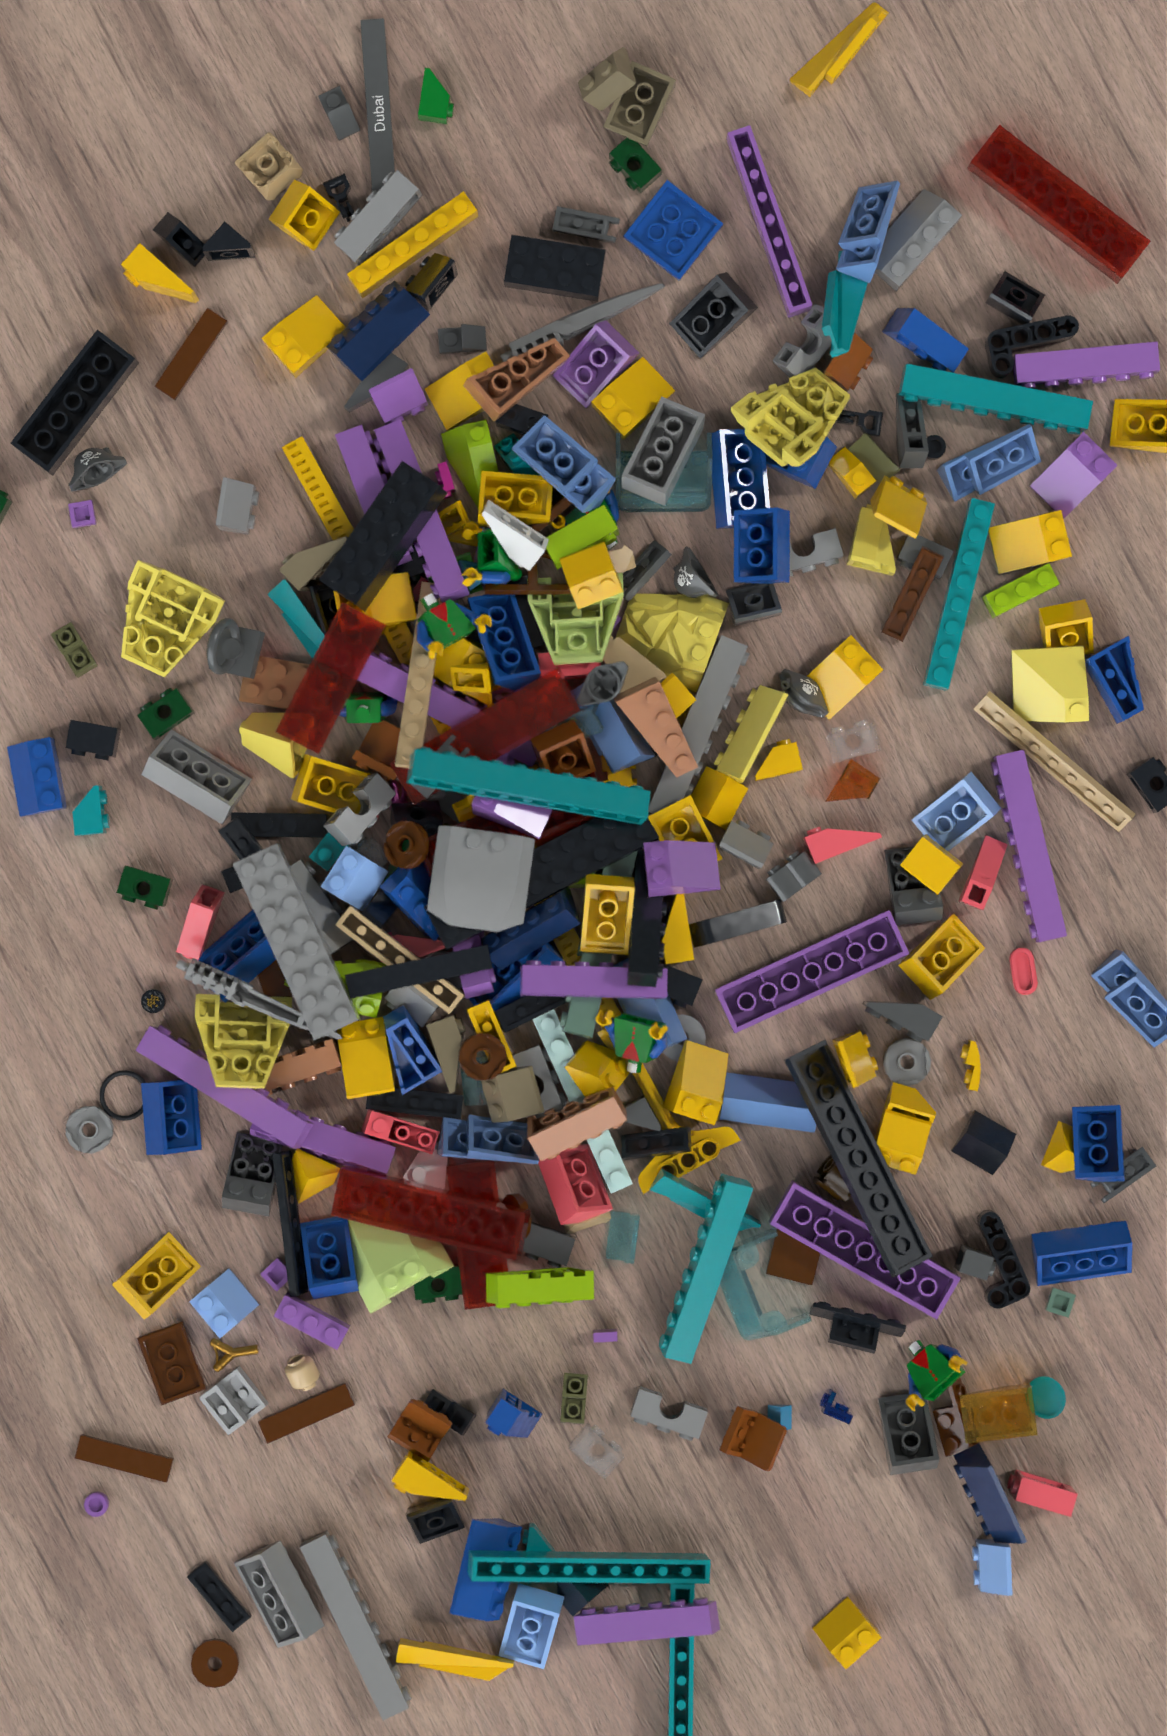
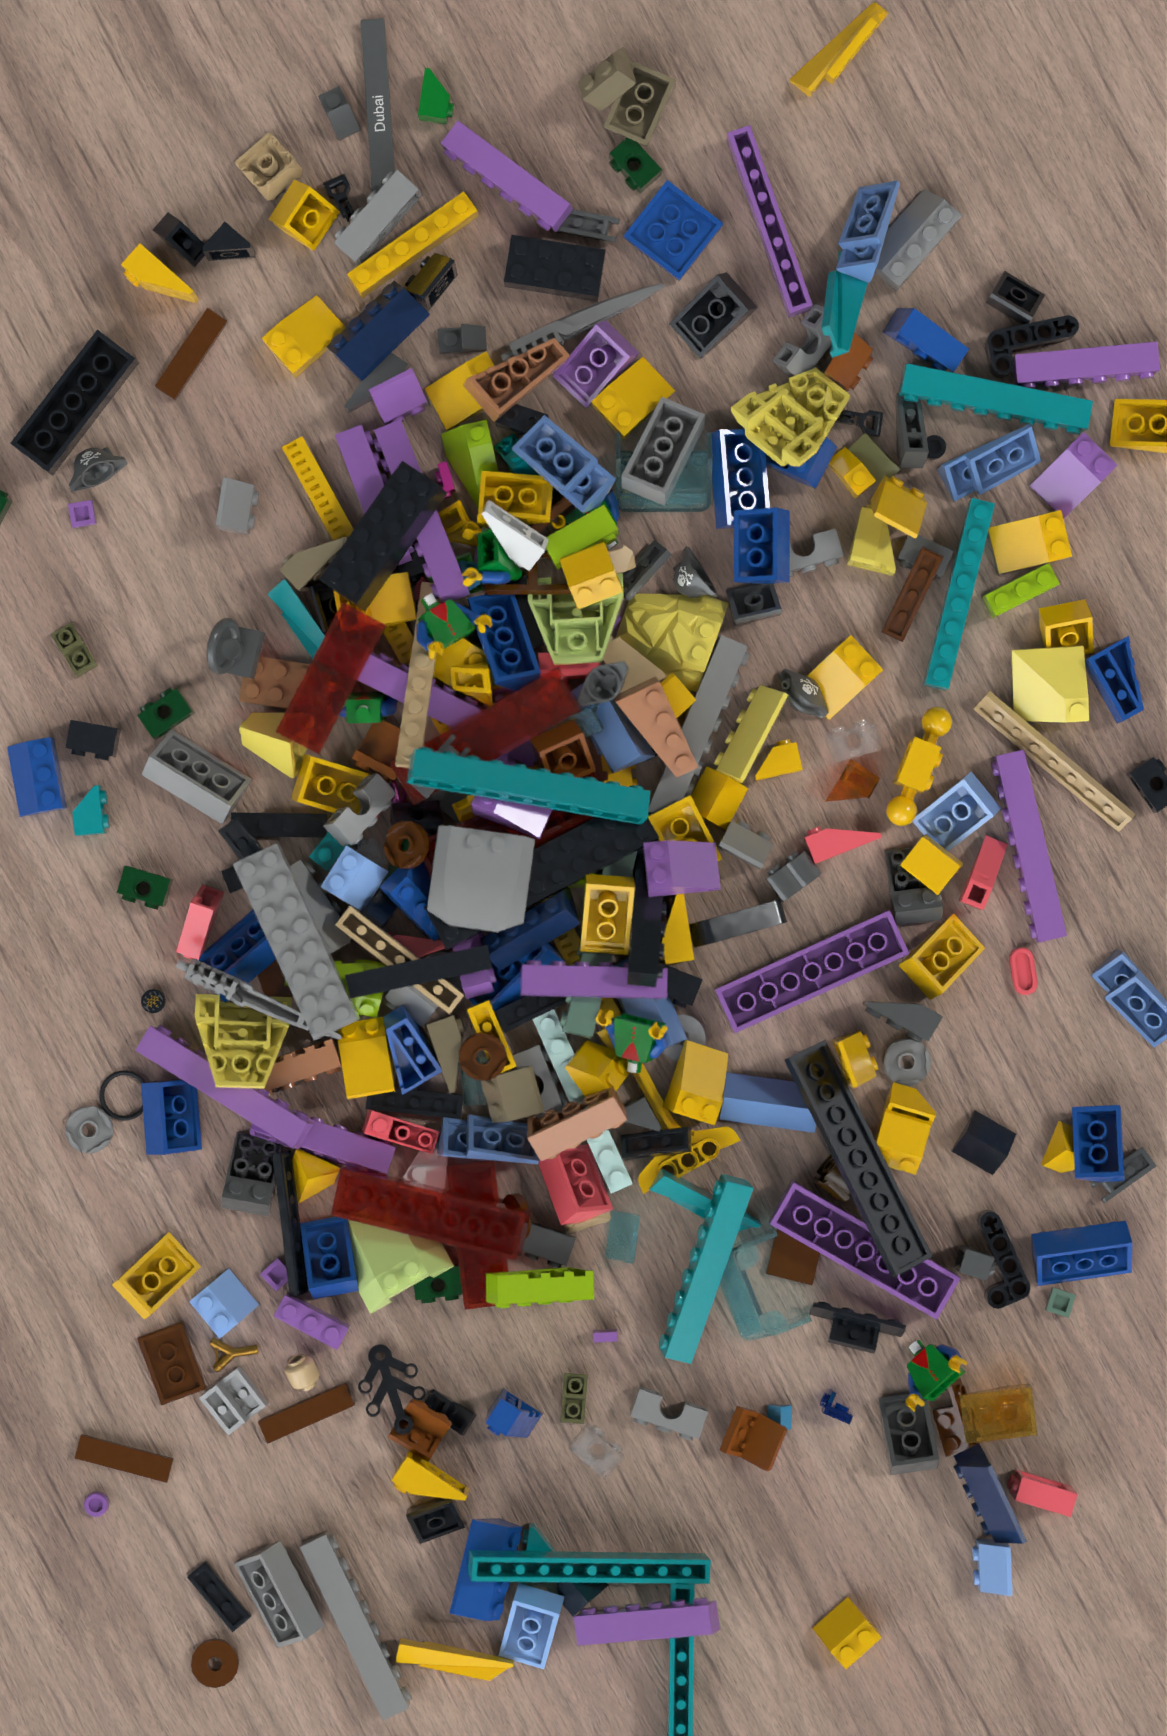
light yellow wedge [121,560,225,677] -> none
yellow slope [960,1040,981,1092] -> none
clear red brick [967,124,1151,284] -> none
teal piece [1025,1376,1066,1419] -> none
none -> black plant [358,1344,426,1435]
none -> medium lavender brick [441,121,573,232]
none -> yellow brick [886,707,952,826]

